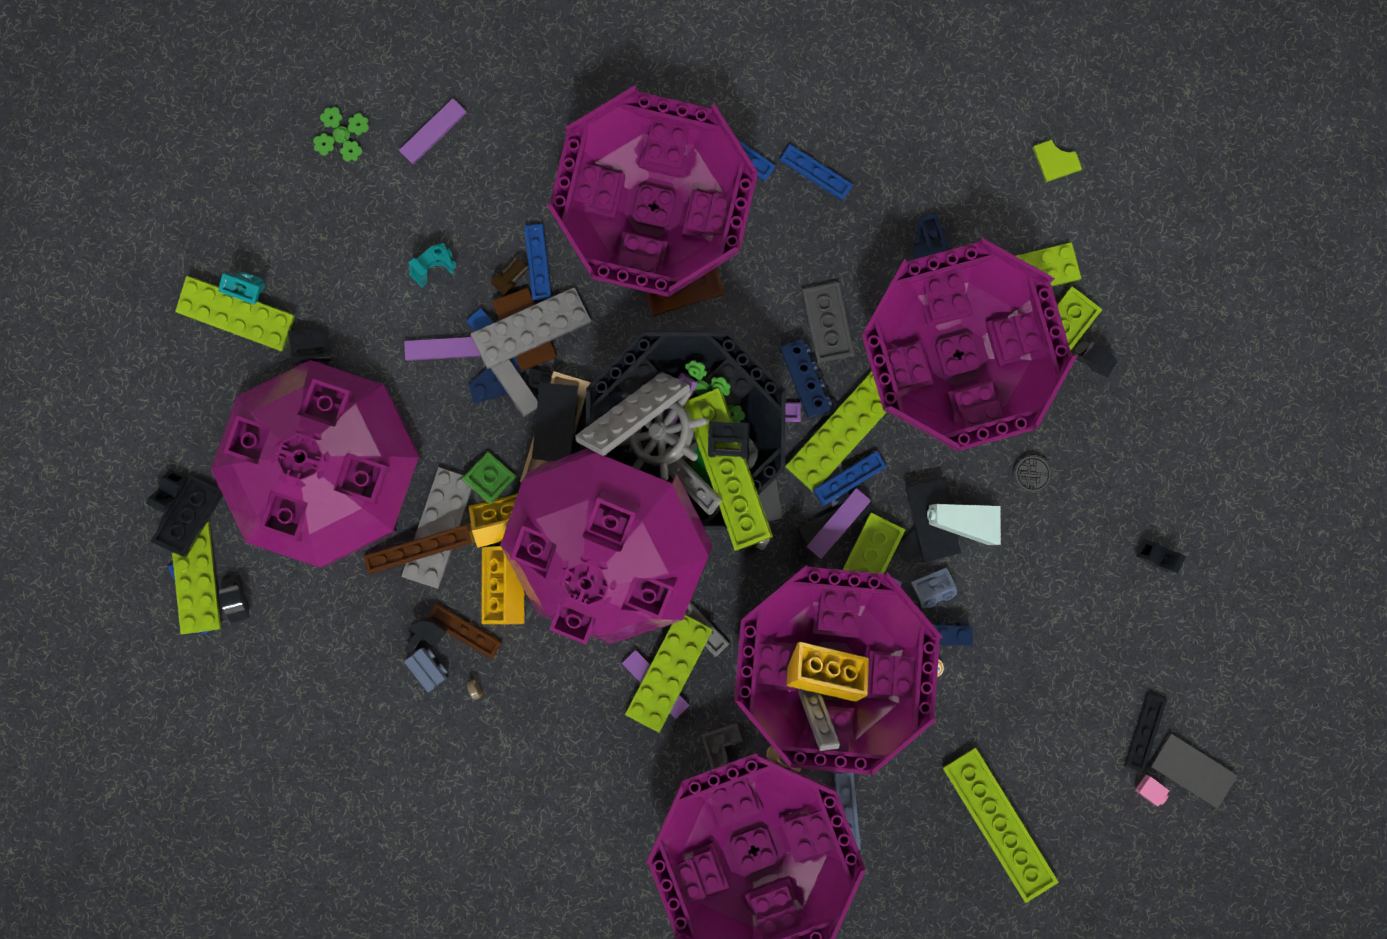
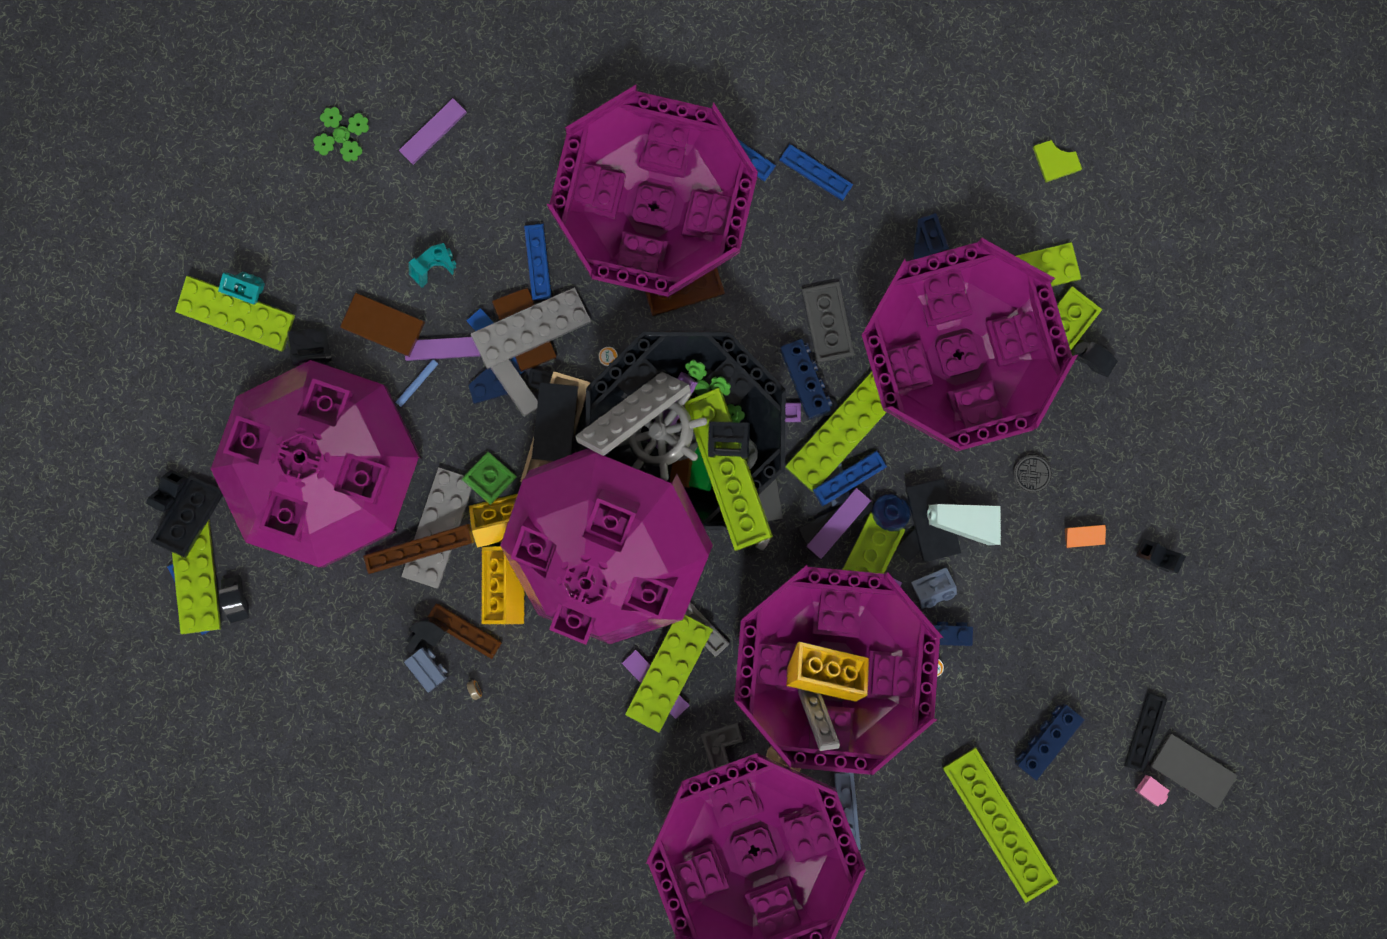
dark brown piece [491,257,529,296] -> none
light grey tile [666,447,723,515] -> none
none -> reddish brown tile [340,293,425,357]
none -> medium blue bar [395,359,438,407]
none -> white tile [599,347,618,366]
none -> dark blue tile [872,494,911,531]
none -> dark blue brick [1015,704,1085,781]
none -> orange slope [1065,525,1106,548]

